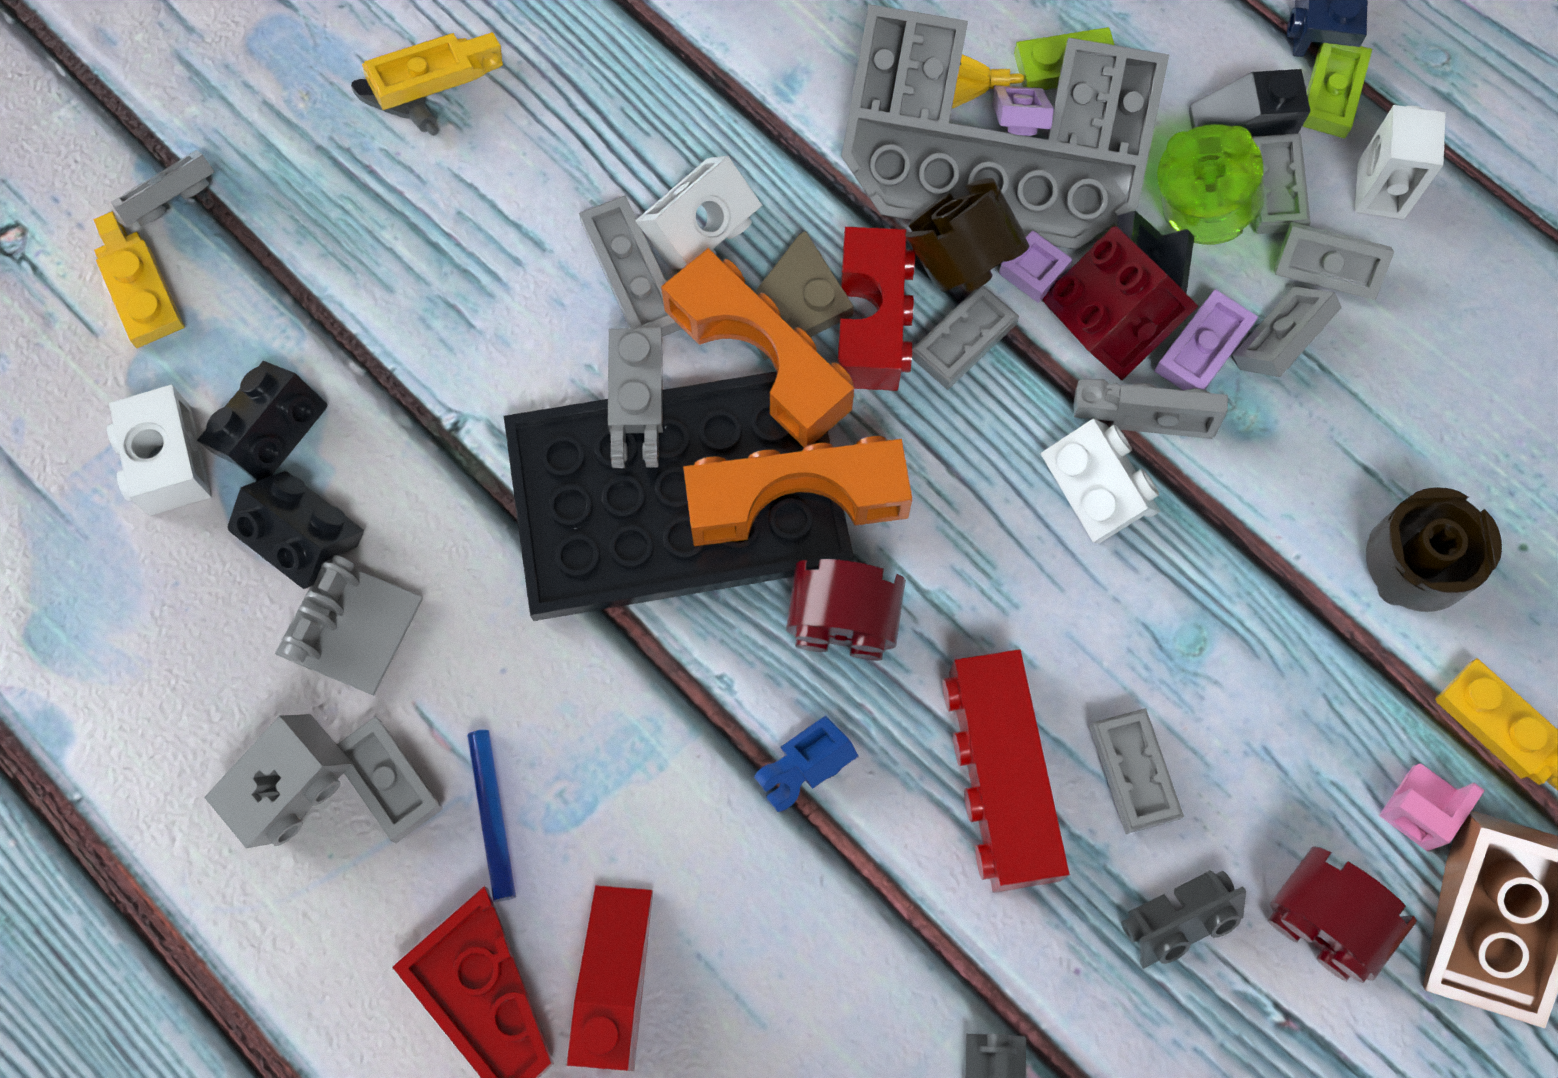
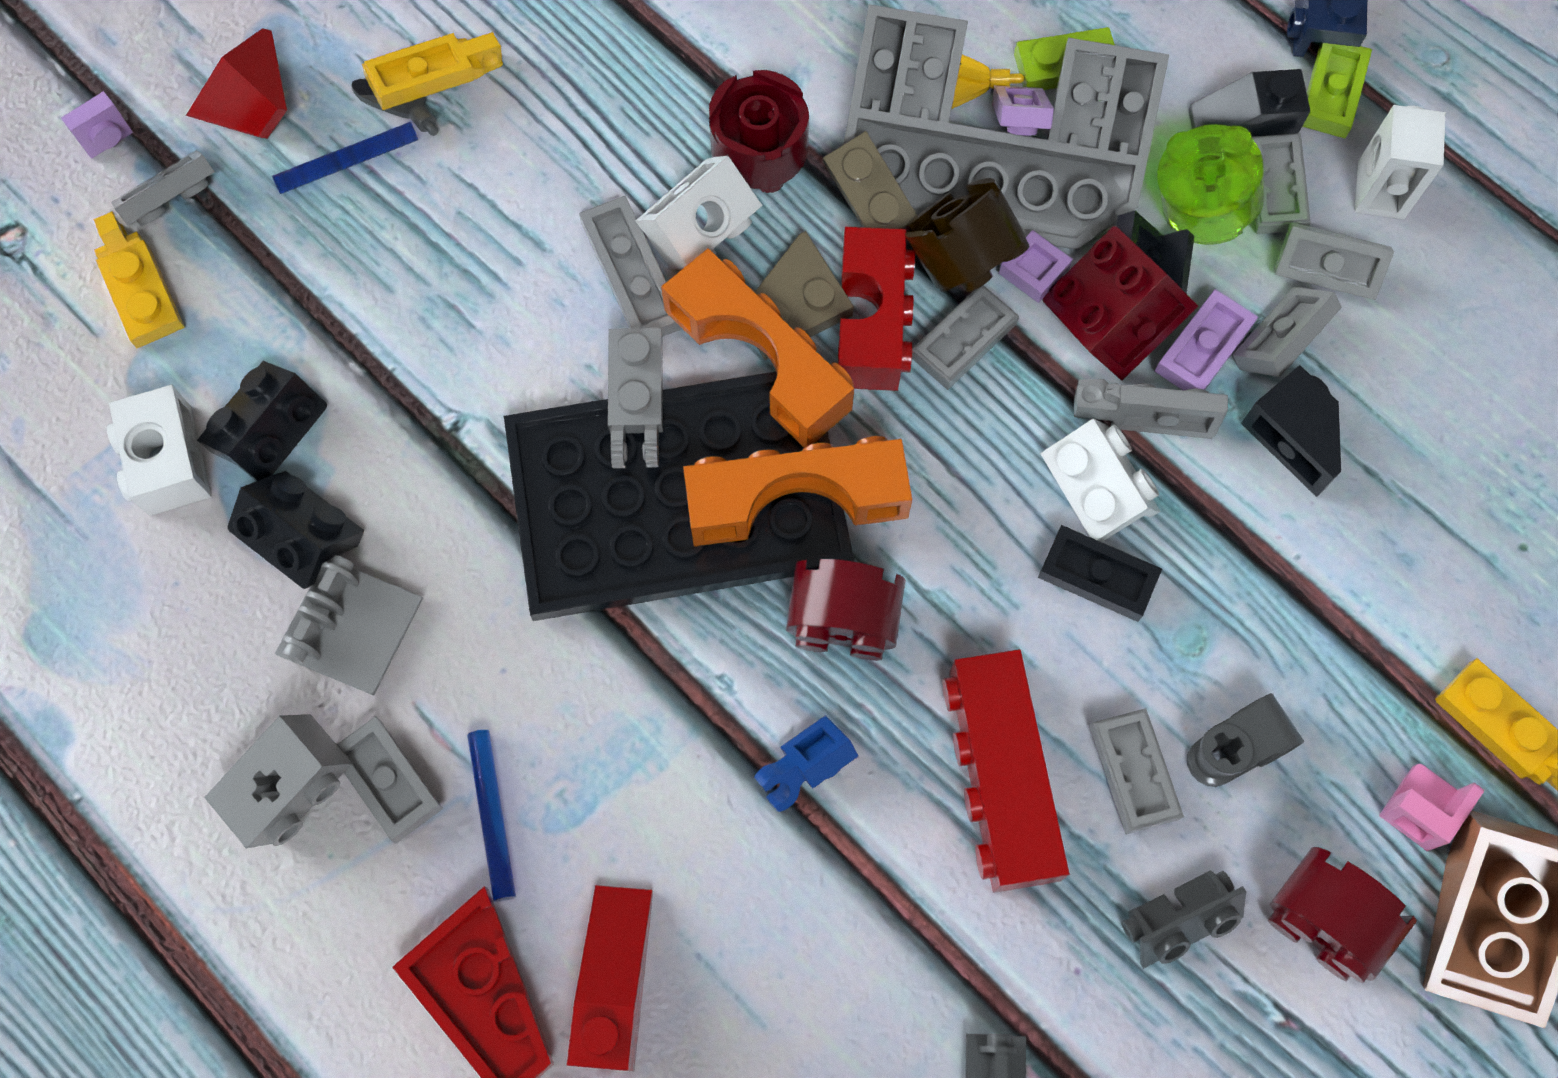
dark brown brick [1366,487,1502,612] -> none
none -> lavender plate [61,91,133,159]
none -> red slope [185,28,287,139]
none -> clear blue bar [272,122,418,194]
none -> dark red brick [709,70,809,193]
none -> dark tan plate [822,131,917,229]
none -> black plate [1038,525,1162,622]
none -> dark grey piece [1187,693,1304,787]
none -> black slope [1241,365,1341,497]

